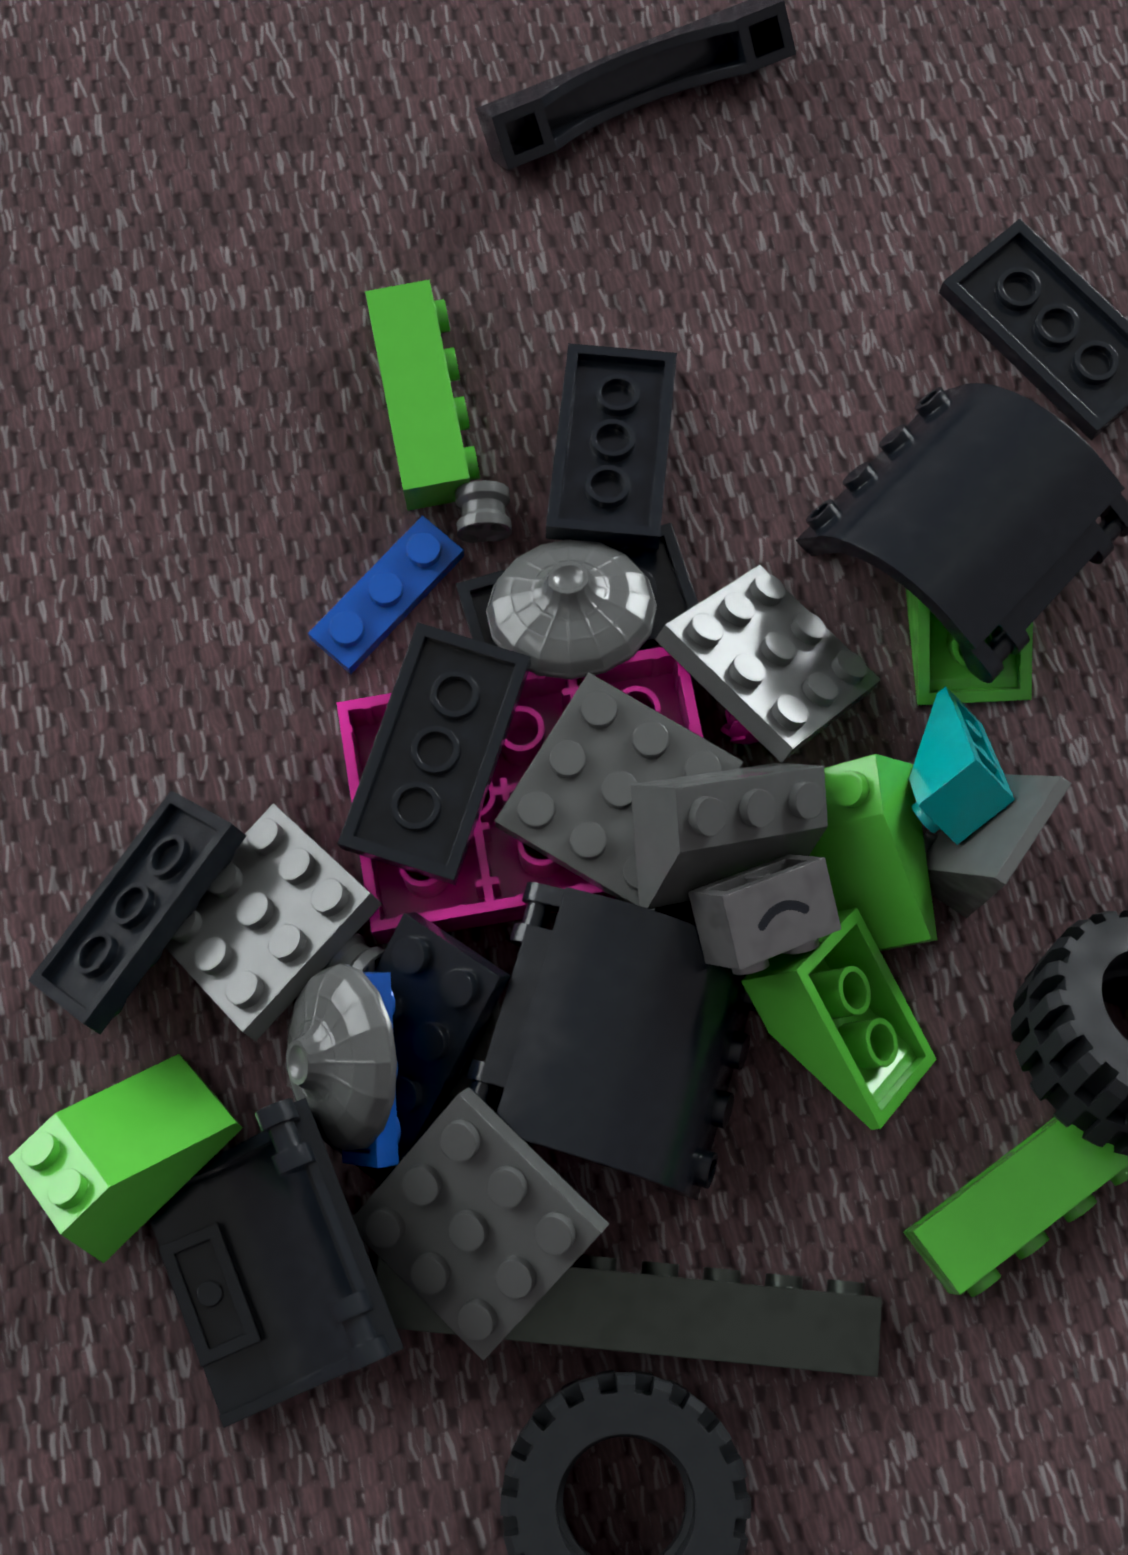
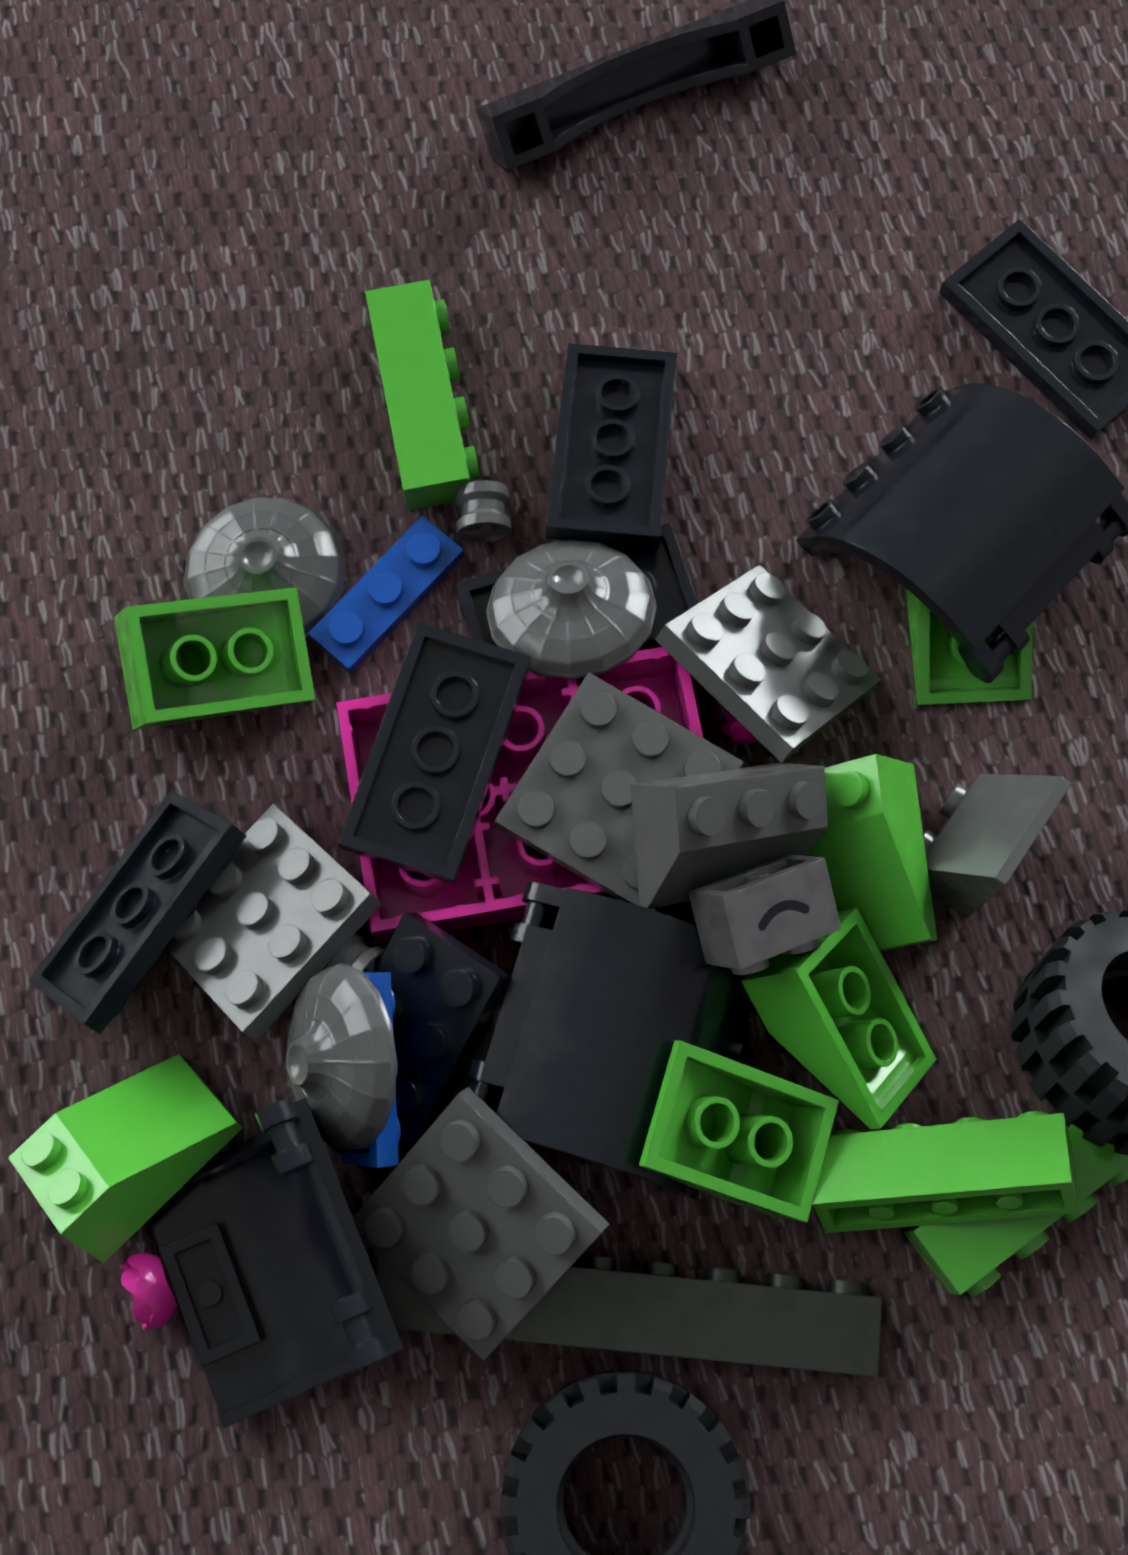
teal slope [909,686,1015,845] -> none
none -> bright green slope [114,587,316,730]
none -> dark pink plate [119,1253,179,1331]
none -> dark grey hat [184,497,346,638]
none -> bright green slope [639,1040,839,1223]
none -> bright green brick [812,1111,1080,1233]

